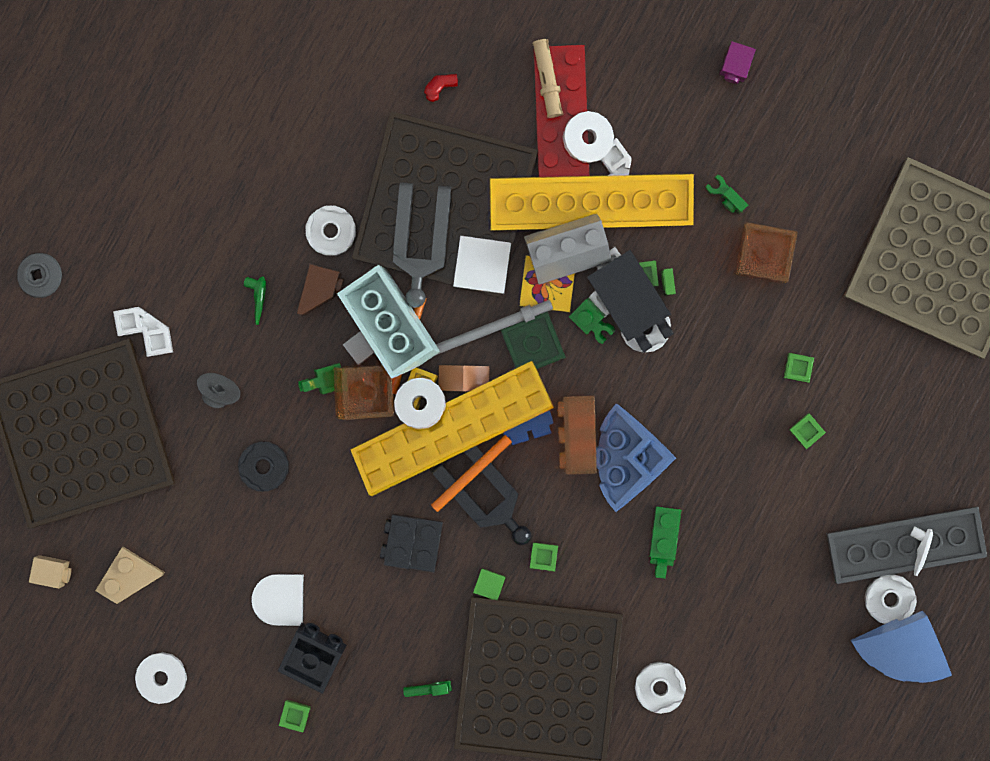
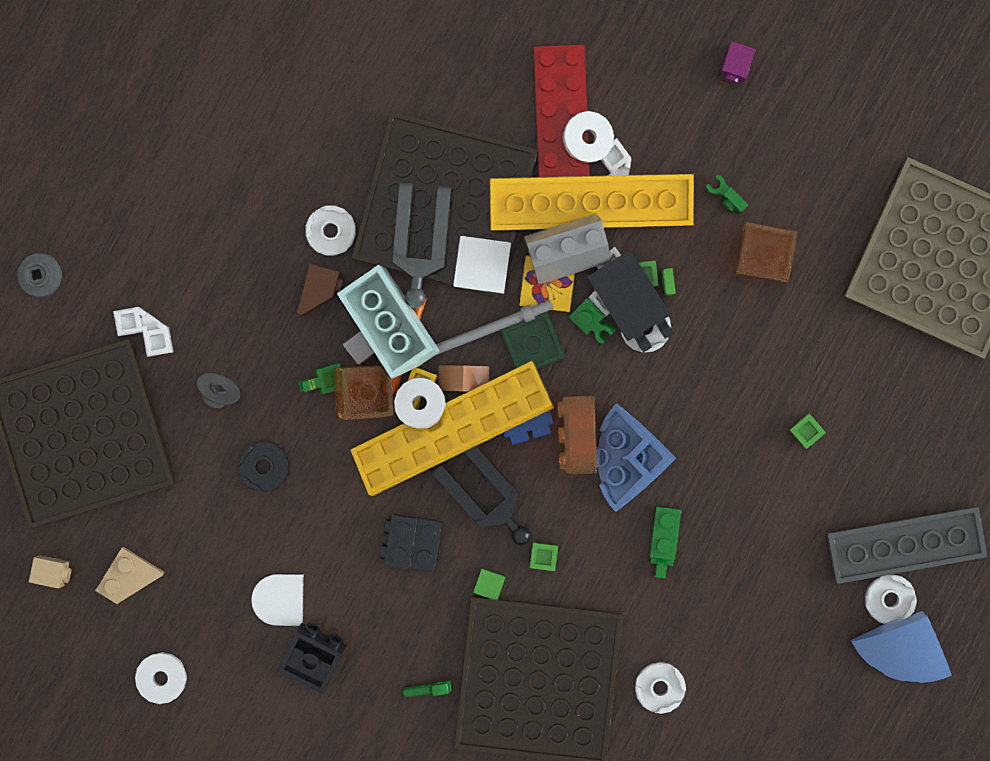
green bar [244,276,266,325] -> none
bright green plate [279,700,311,732] -> none
red arm [424,74,458,102] -> none
orange bar [431,435,512,512] -> none
tan pin [532,39,563,118] -> none
bright green tile [783,353,814,383] -> none
white bar [910,526,933,576] -> none

